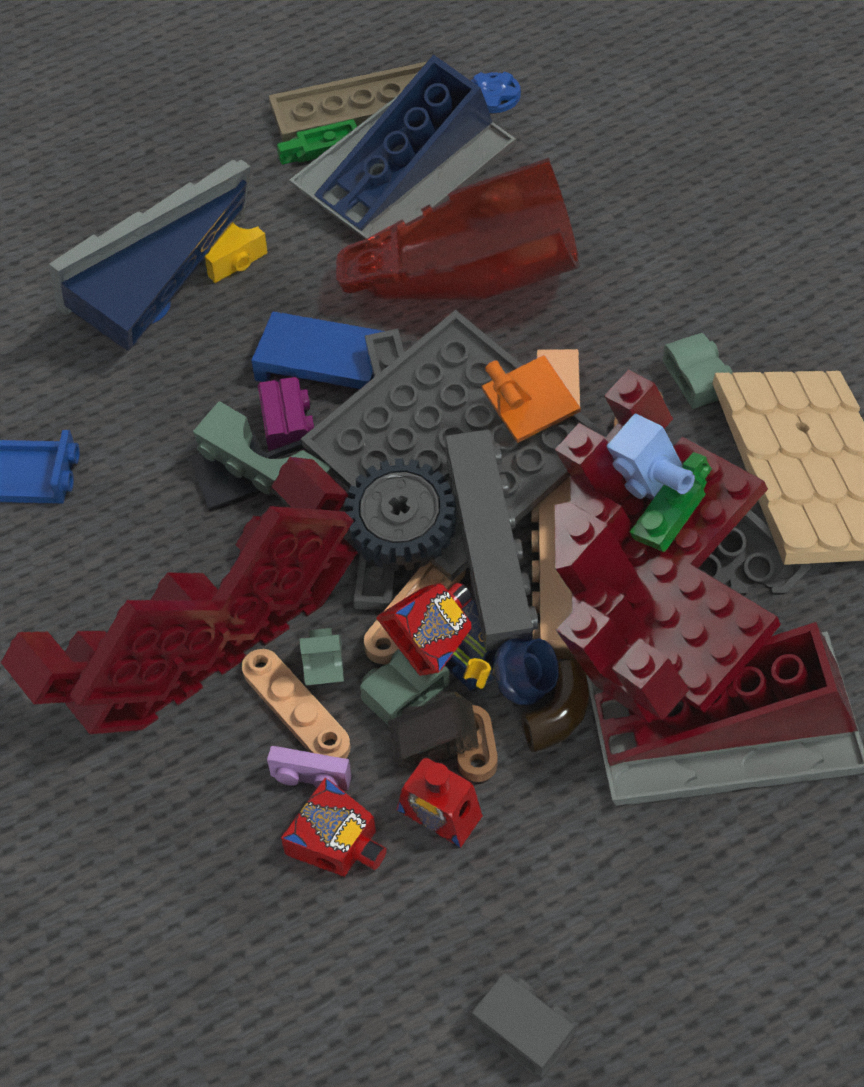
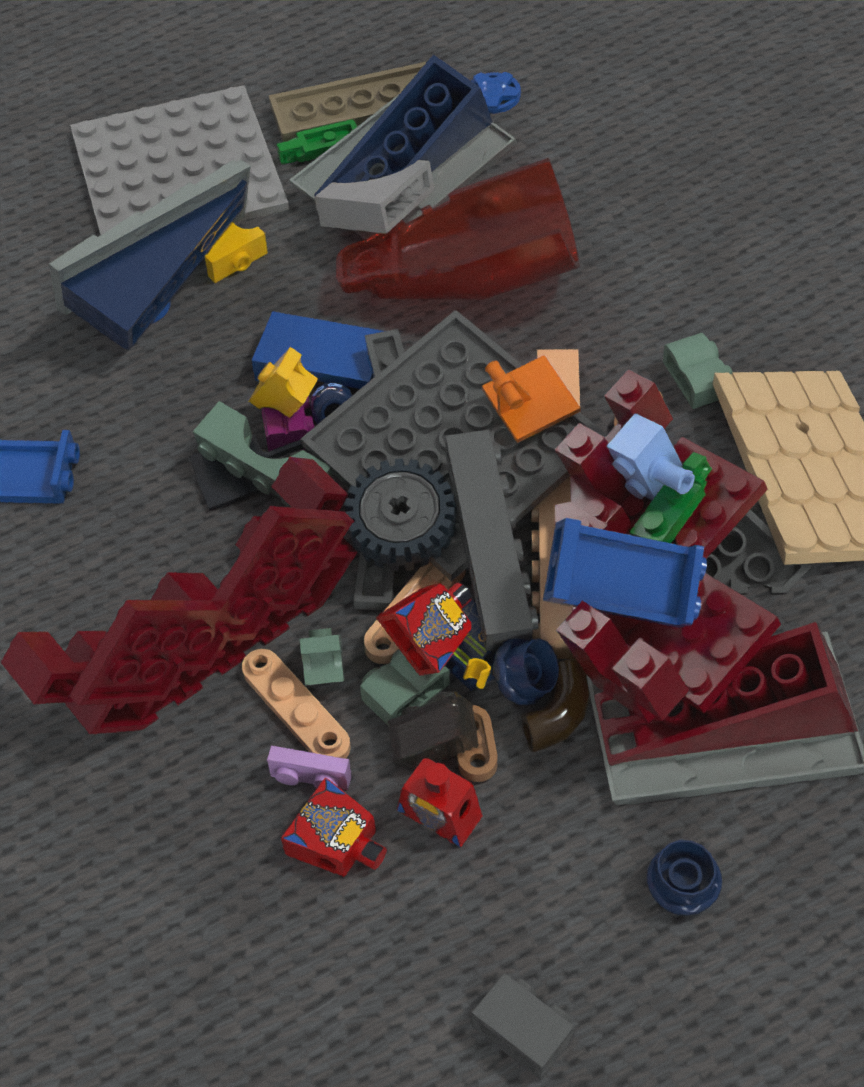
none -> light grey plate [70,85,289,235]
none -> yellow brick [248,347,318,418]
none -> dark blue head [310,382,353,425]
none -> light grey arch [315,160,434,234]
none -> blue panel [543,518,707,628]
none -> dark blue piece [647,840,722,916]

